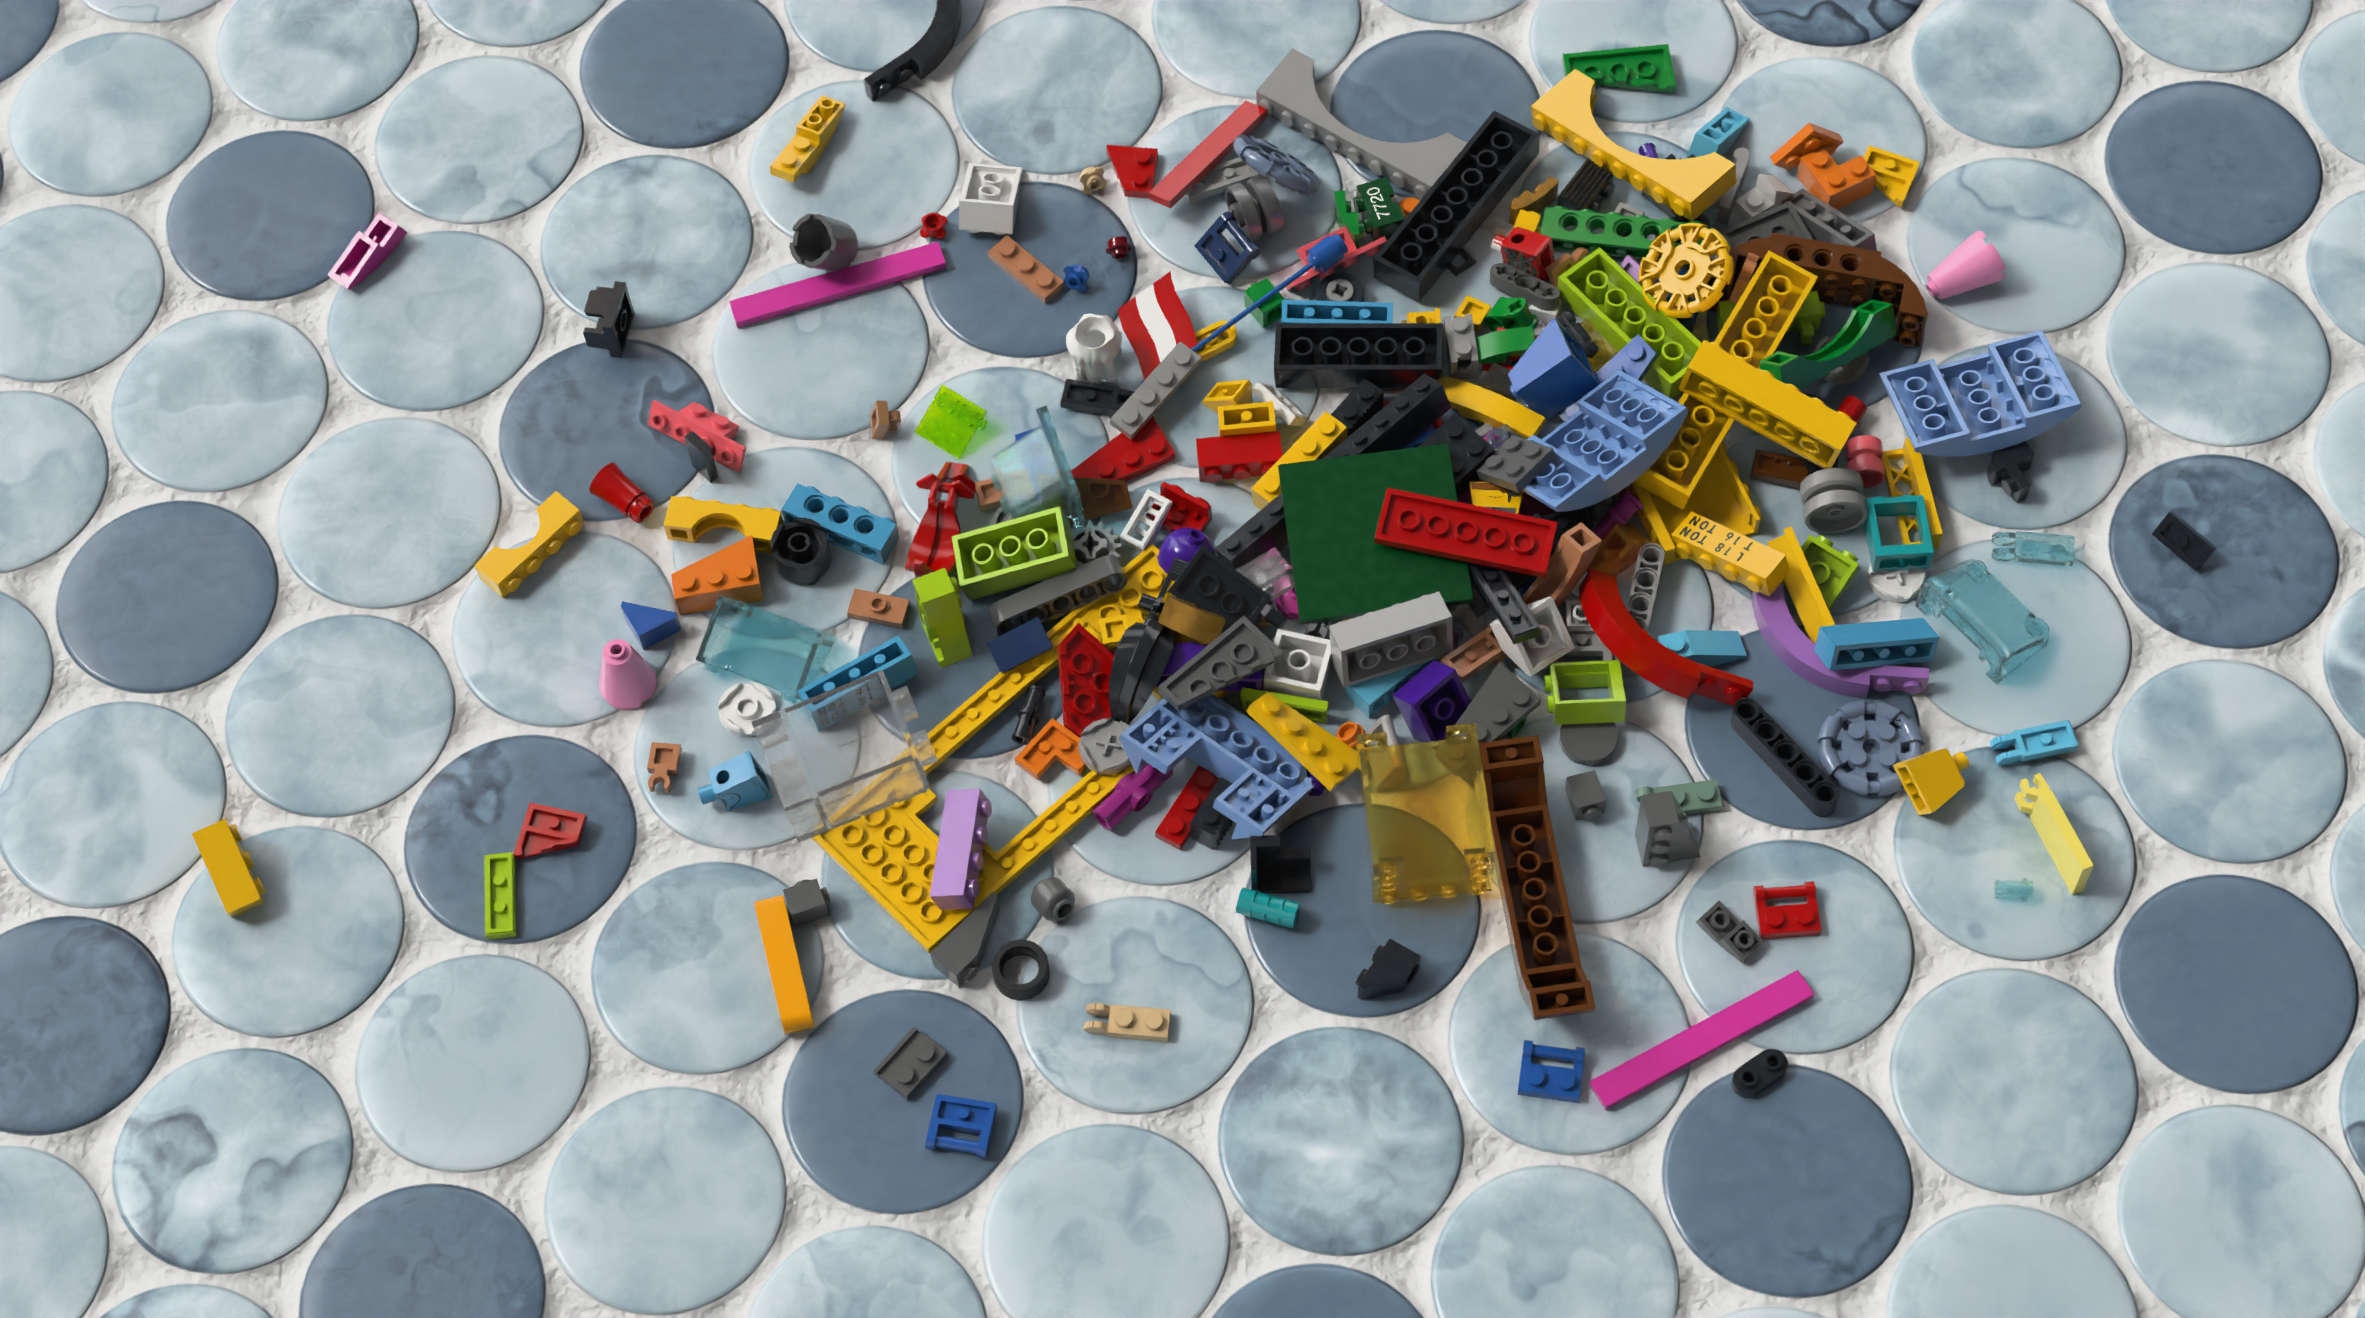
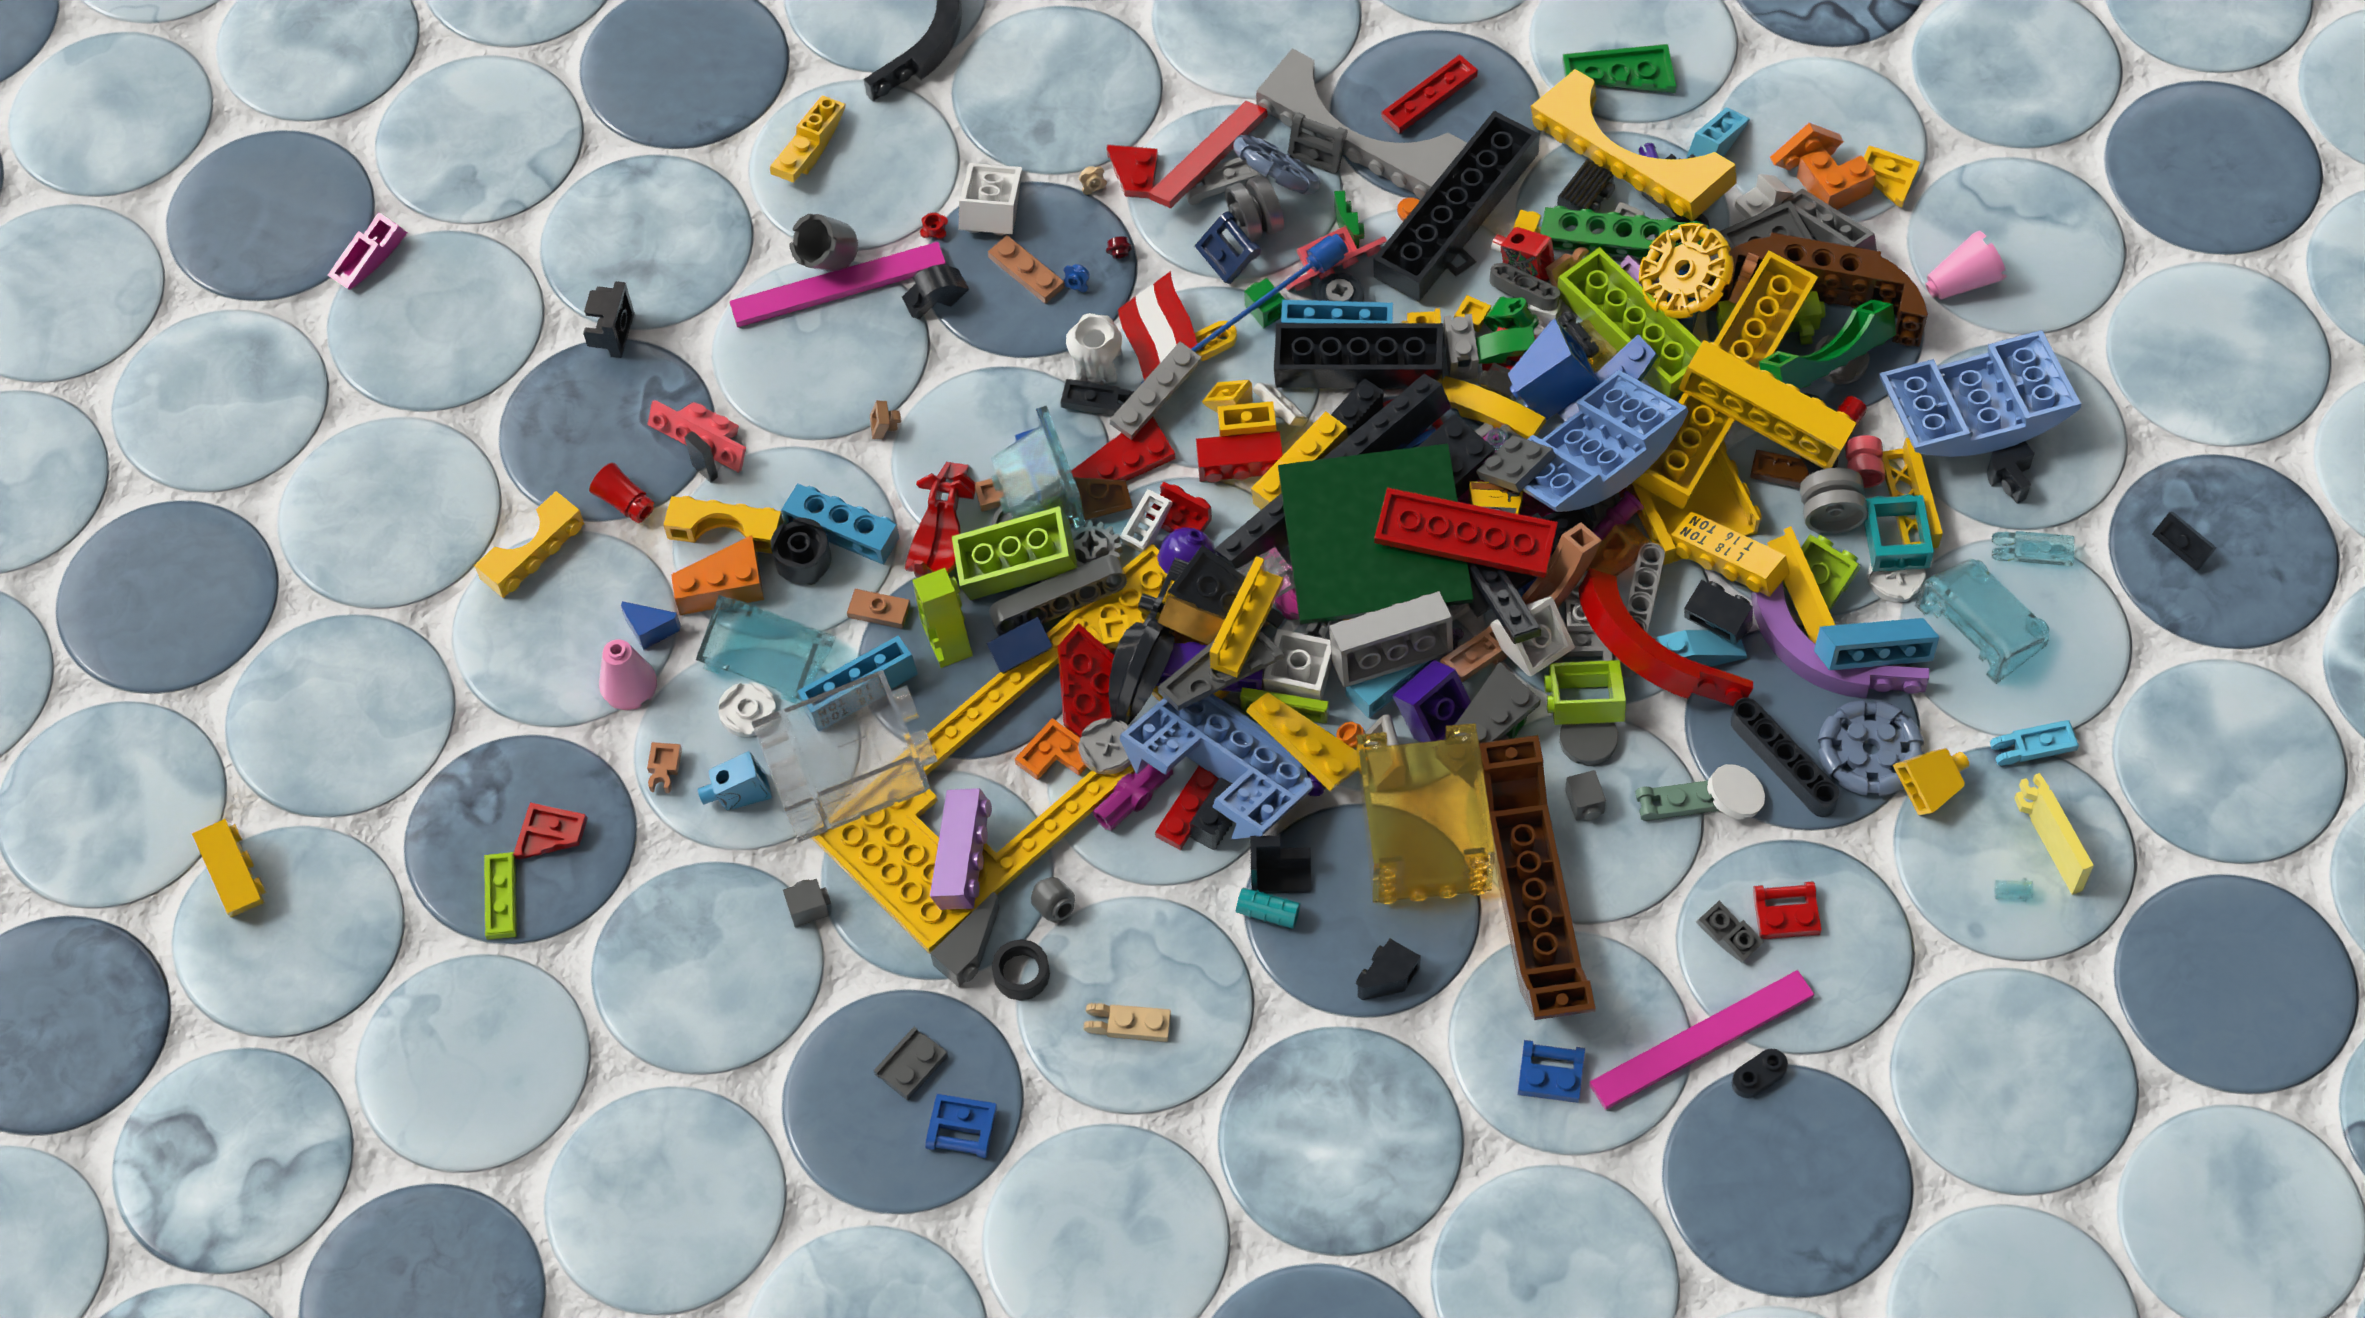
light orange beam [754,895,815,1035] -> none
clear neon green hinge [914,384,988,459] -> none
black pin [1012,685,1046,745] -> none
dark green brick [1353,177,1405,241] -> none
pearl gold slope [1508,176,1559,226] -> none
dark grey wedge [1635,791,1701,867] -> none
light grey plate [1714,148,1750,225] -> none
none -> black brick [902,265,969,319]
none -> yellow fence [1209,556,1283,678]
none -> dark grey plate [1287,112,1348,174]
none -> red plate [1381,54,1478,134]
none -> black slope [1684,579,1753,645]
none -> white tile [1707,764,1765,819]

